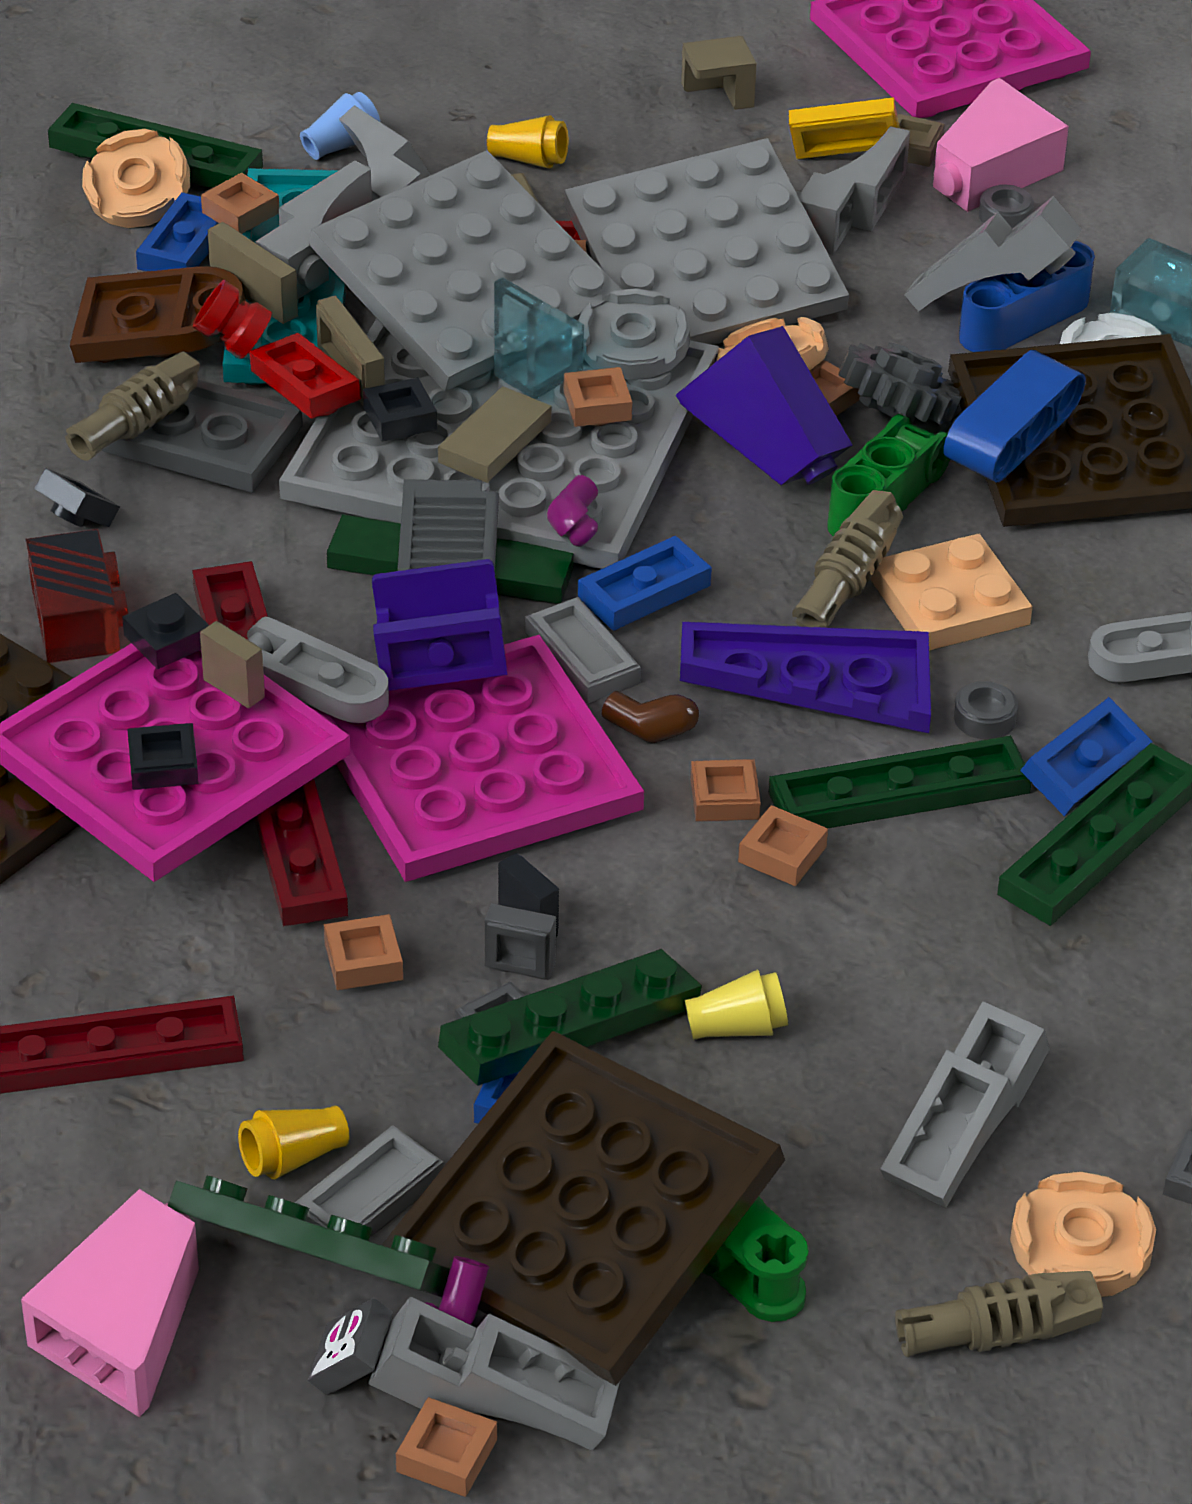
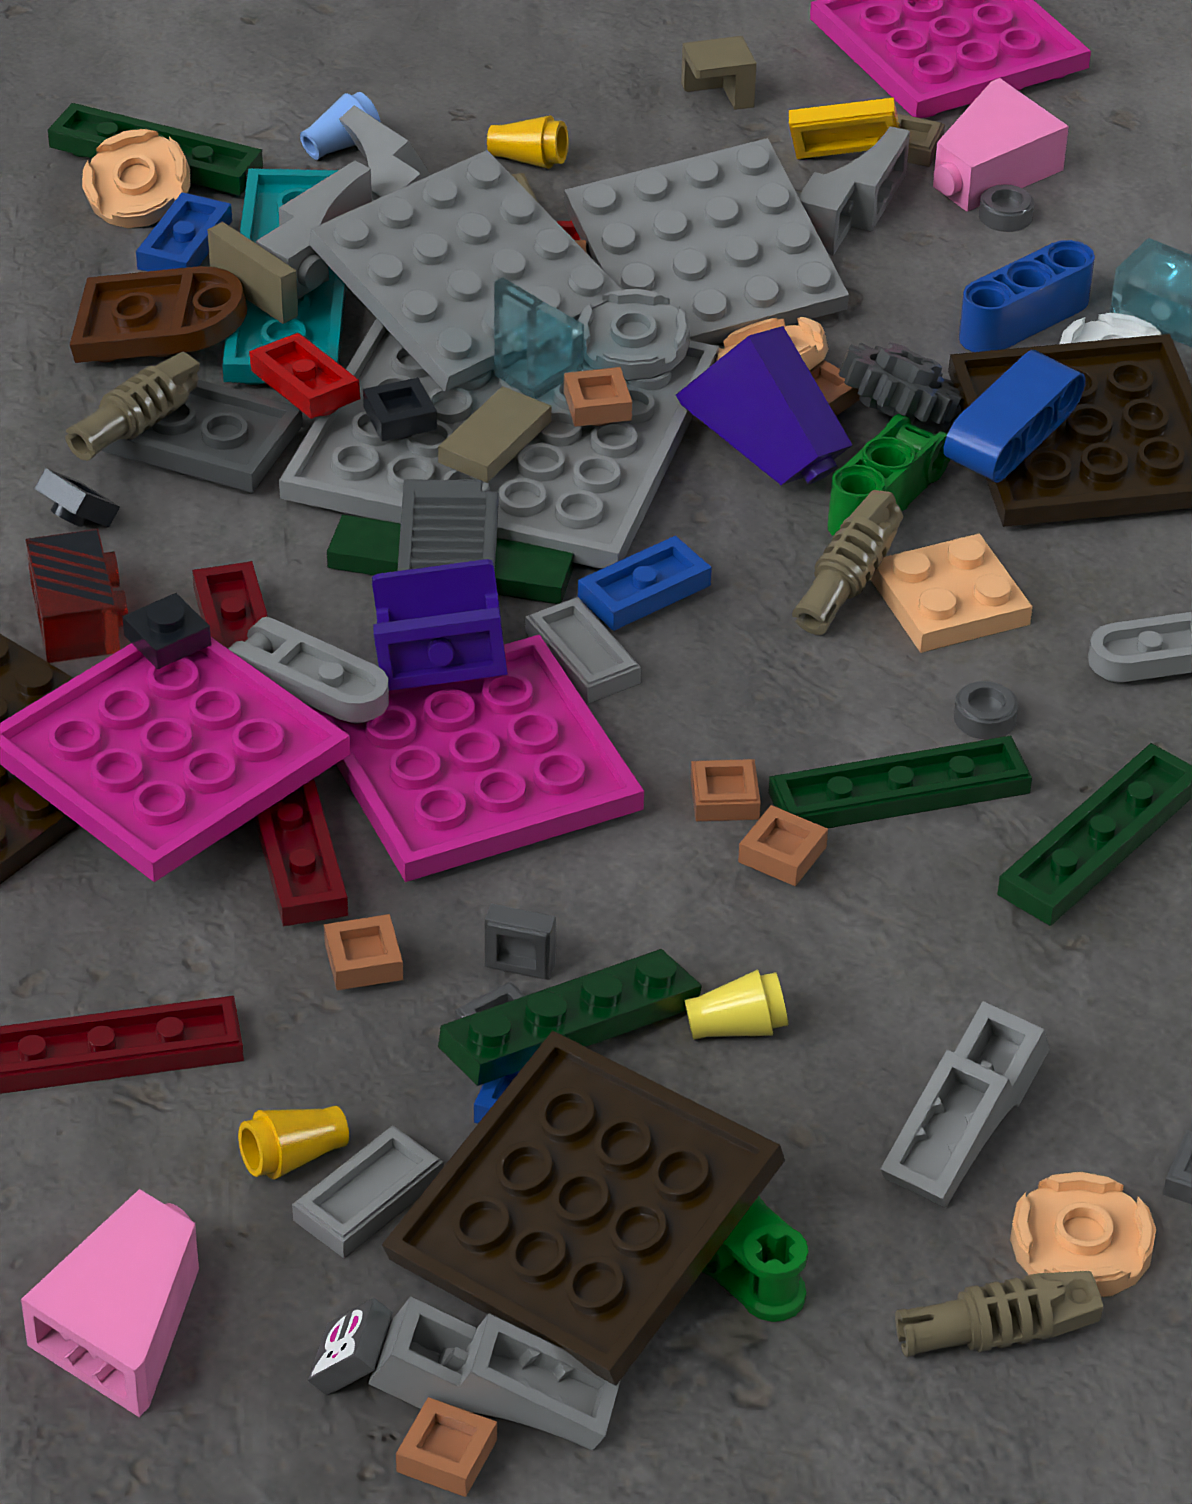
black tile [127,723,199,790] -> none
dark green plate [168,1175,450,1297] -> none
red wheel [193,280,272,359] -> none
dark tan tile [200,621,265,708] -> none
nougat plate [201,173,279,234] -> none
dark tan tile [316,295,385,406] -> none
magenta arm [424,1256,489,1325] -> none
black tile [498,853,559,937] -> none
magenta arm [547,475,598,547] -> none
reddish brown arm [601,691,699,743] -> none
dark purple wing [680,622,931,733] -> none
light grey slope [904,196,1082,312] -> none
blue plate [1020,697,1153,817] -> none

